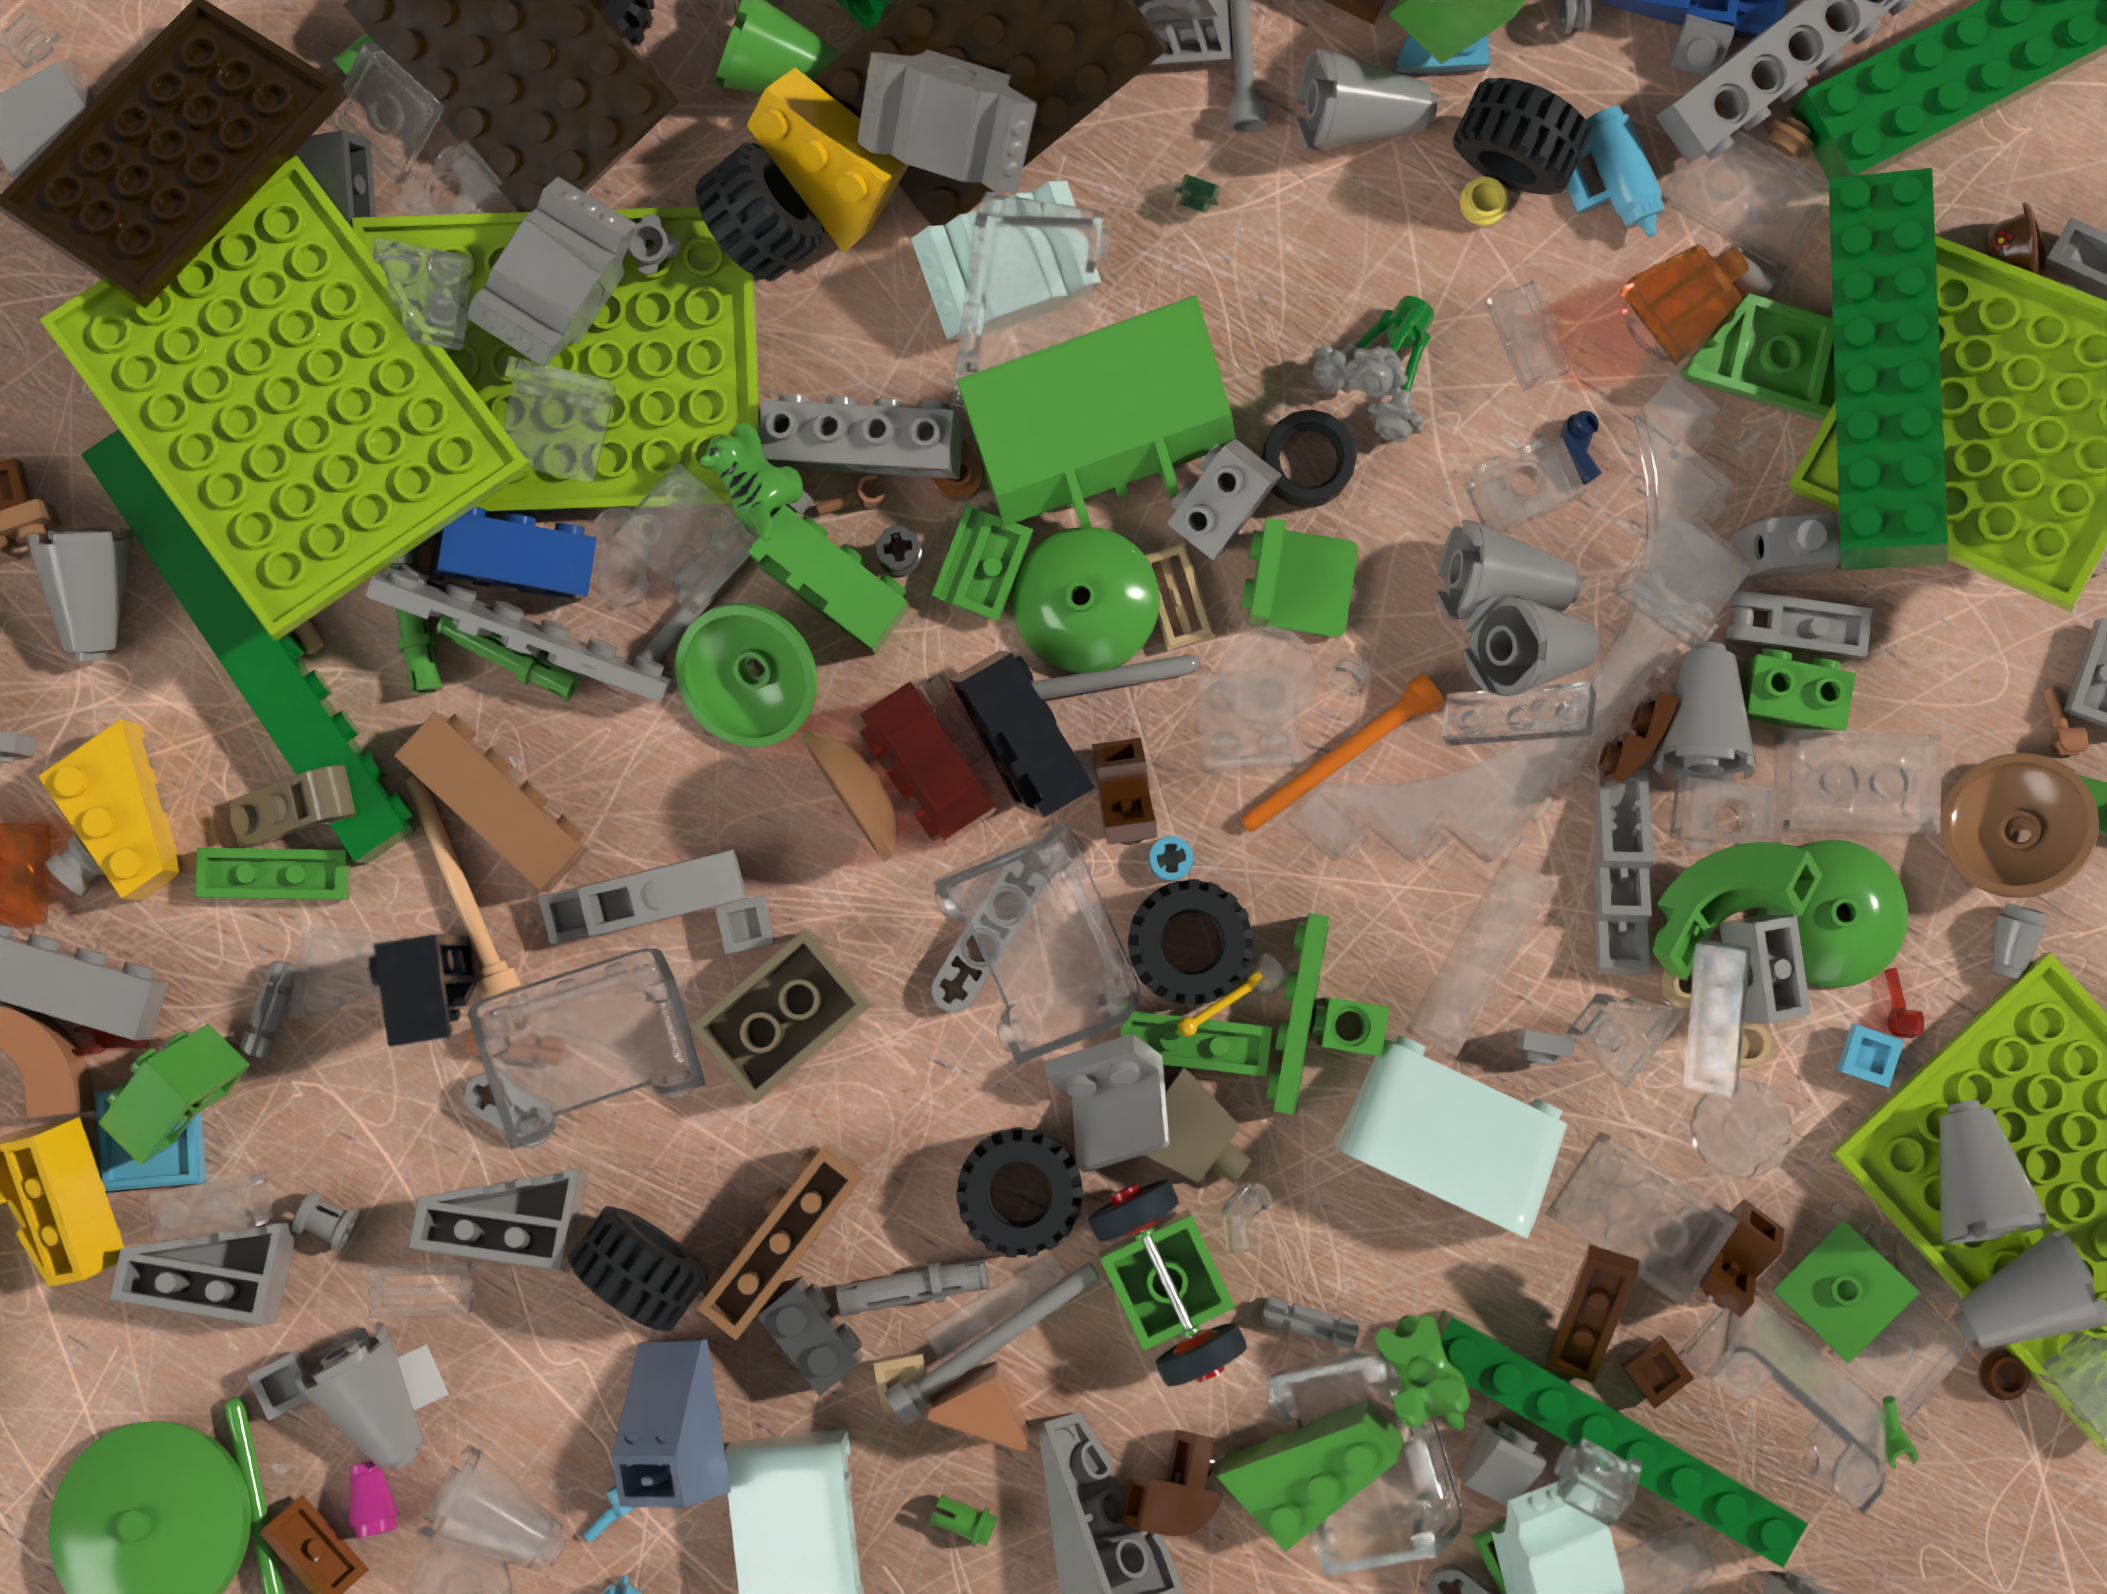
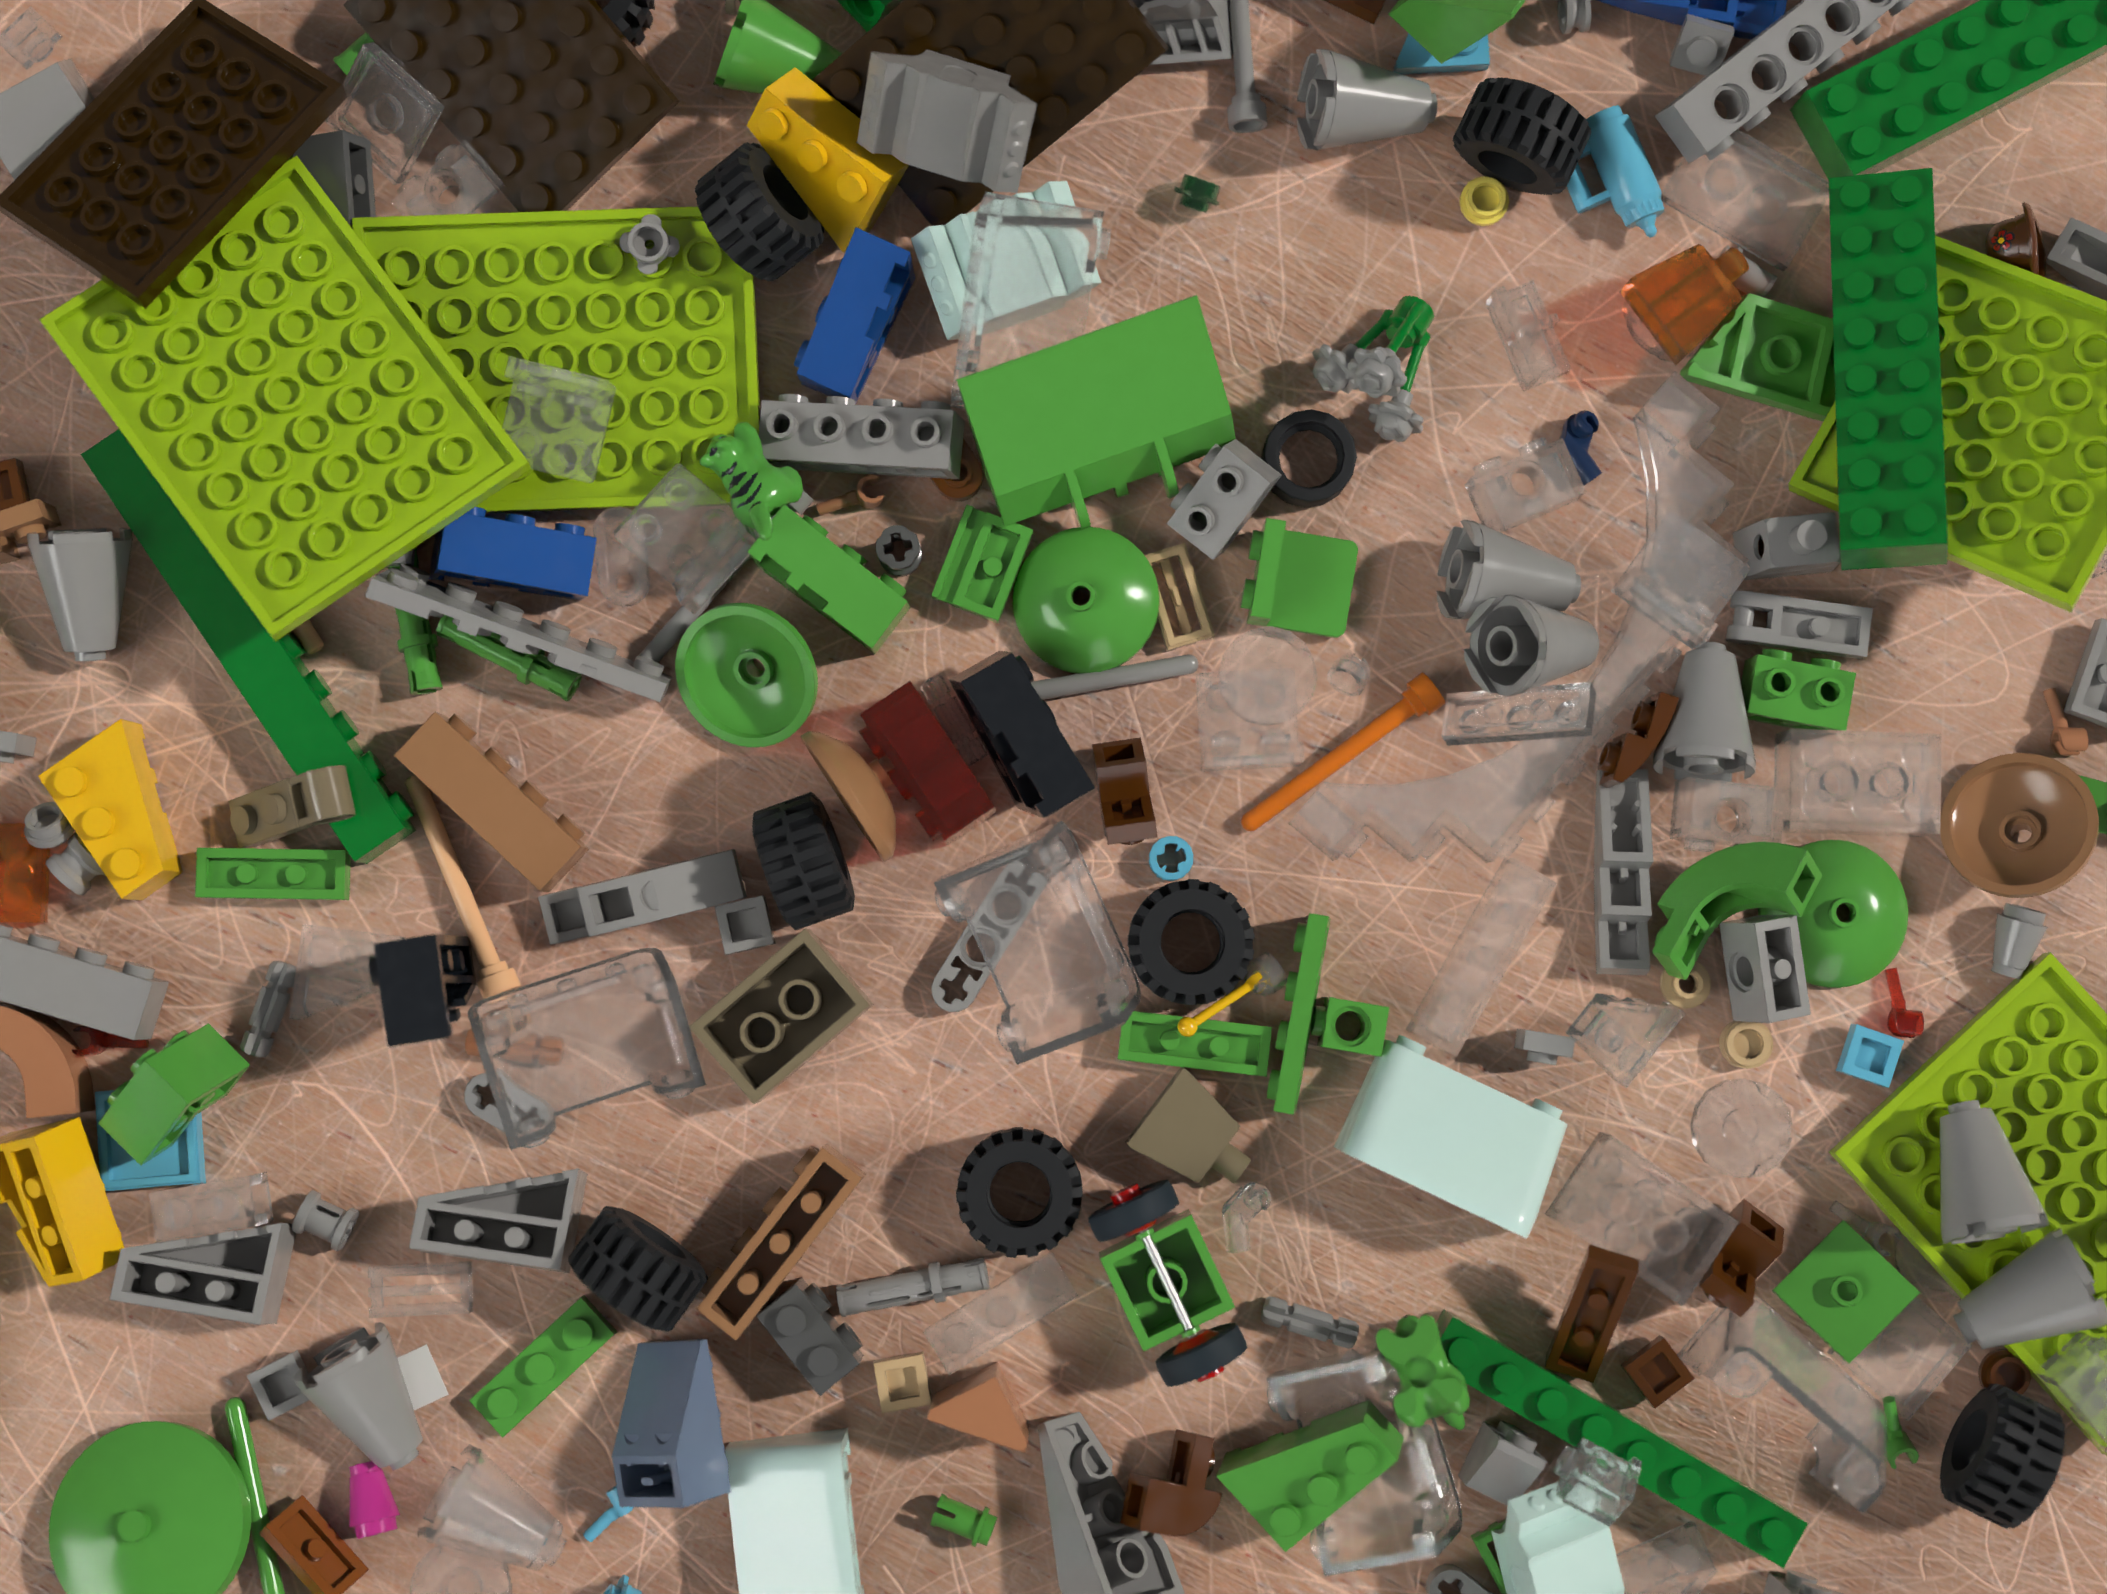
clear wing [372,237,473,351] -> none
light grey slope [466,177,637,368] -> none
light grey piece [884,1263,1100,1427] -> none
light grey bracket [1045,1033,1169,1172] -> none
clear plate [1683,940,1751,1097] -> none
medium nougat plate [1765,116,1814,160] -> none
none -> light grey plate [24,802,75,848]
none -> bright green plate [469,1295,617,1438]
none -> black tyre [752,792,855,930]
none -> blue wedge [794,227,915,405]
none -> black tyre [1940,1383,2065,1529]

